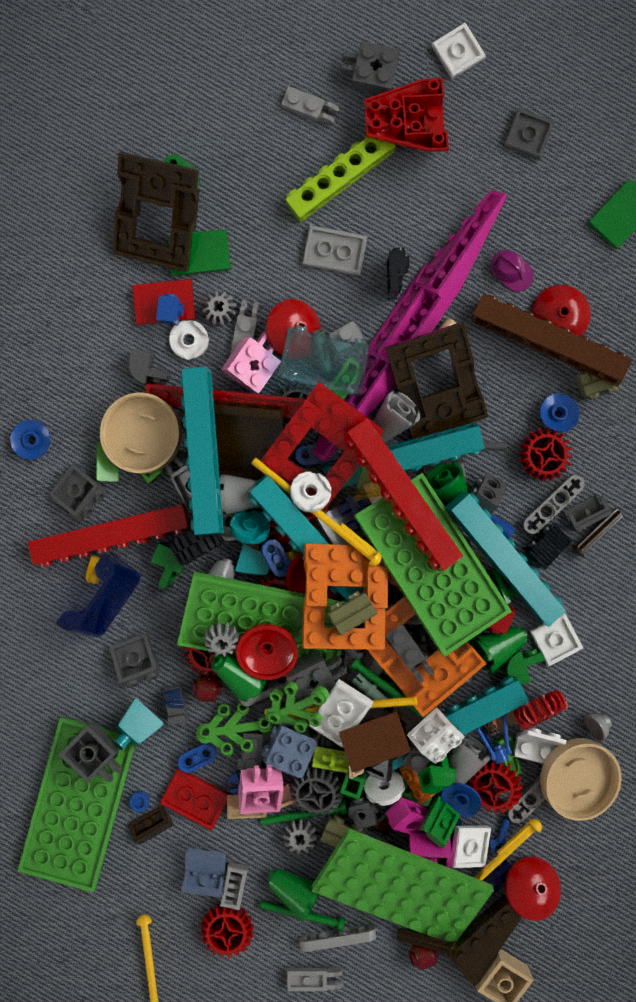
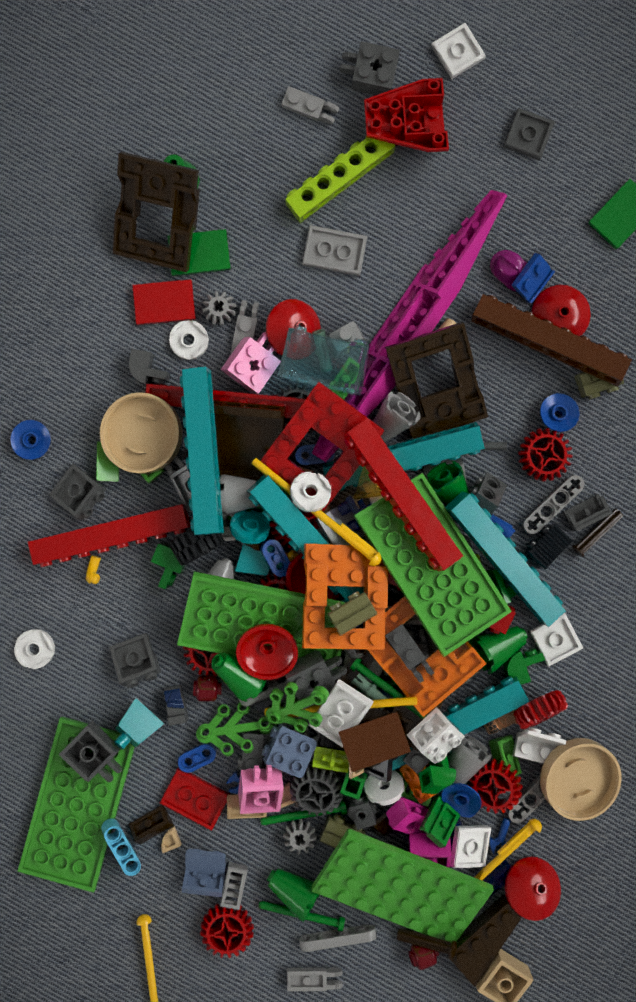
clear blue windscreen [56,553,141,637] -> none
blue tile [129,791,150,812] -> none
blue brick [156,293,184,326] -> none
light grey gear [204,621,239,657] -> none
black plate [386,247,410,300] -> none
blue plant [476,714,512,764] -> none
light grey piece [584,713,612,741] -> none
none -> white tile [14,629,55,669]
none -> medium azure beam [101,819,141,876]
none -> tan tile [161,826,182,853]
none -> blue plate [511,253,555,304]

